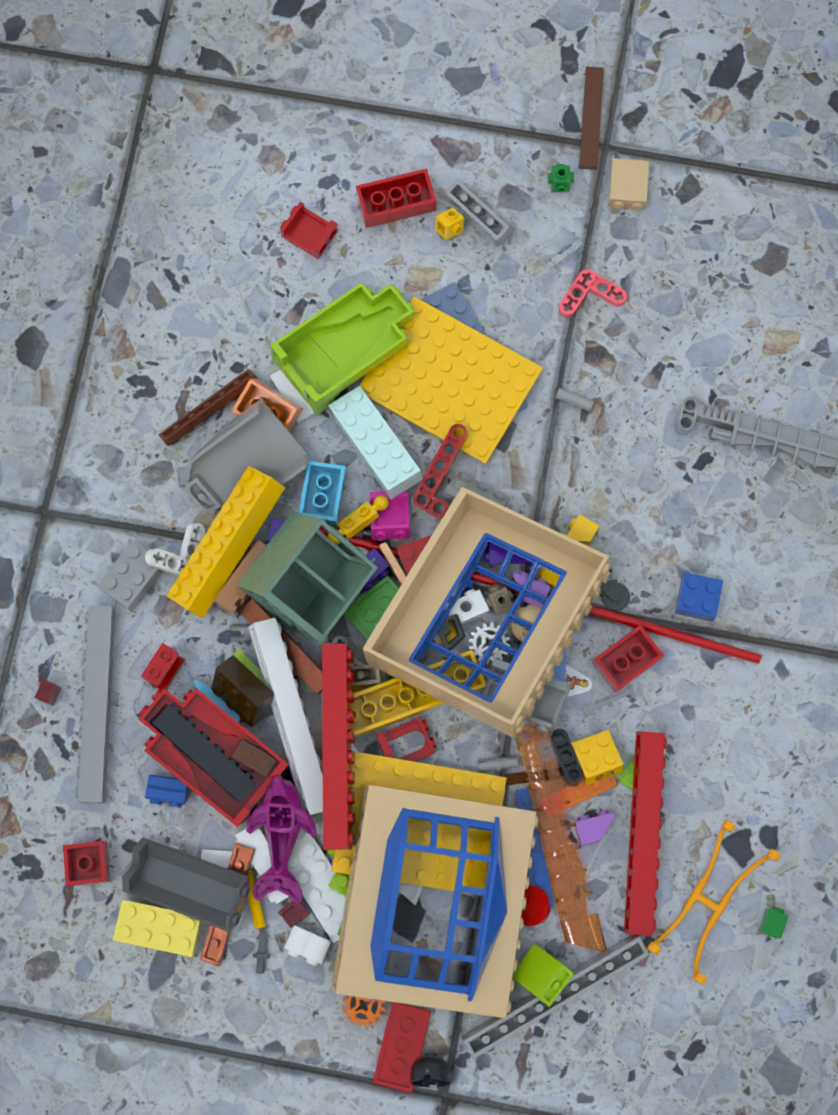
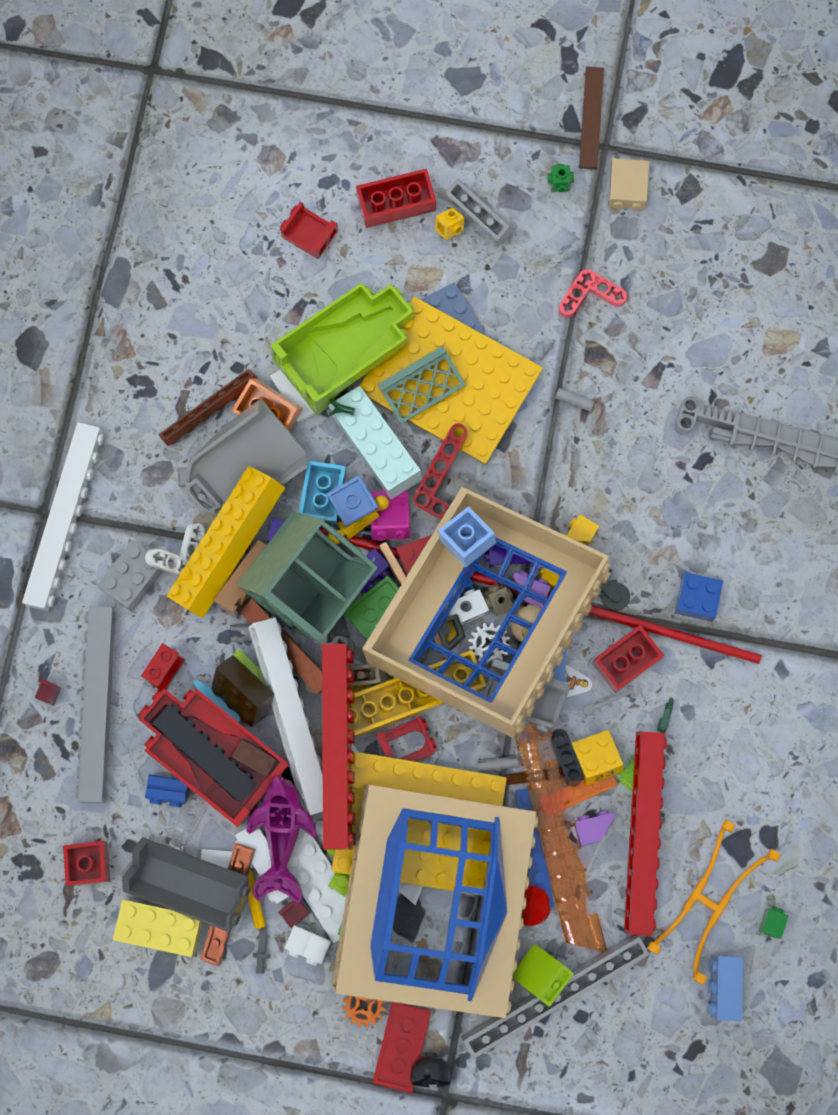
none -> white brick [22,422,104,612]
none -> medium blue tile [326,475,379,528]
none -> dark green bar [329,399,355,416]
none -> sand green fence [378,345,466,424]
none -> light blue brick [438,506,496,568]
none -> clear green piece [657,697,674,733]
none -> medium blue brick [707,956,743,1021]

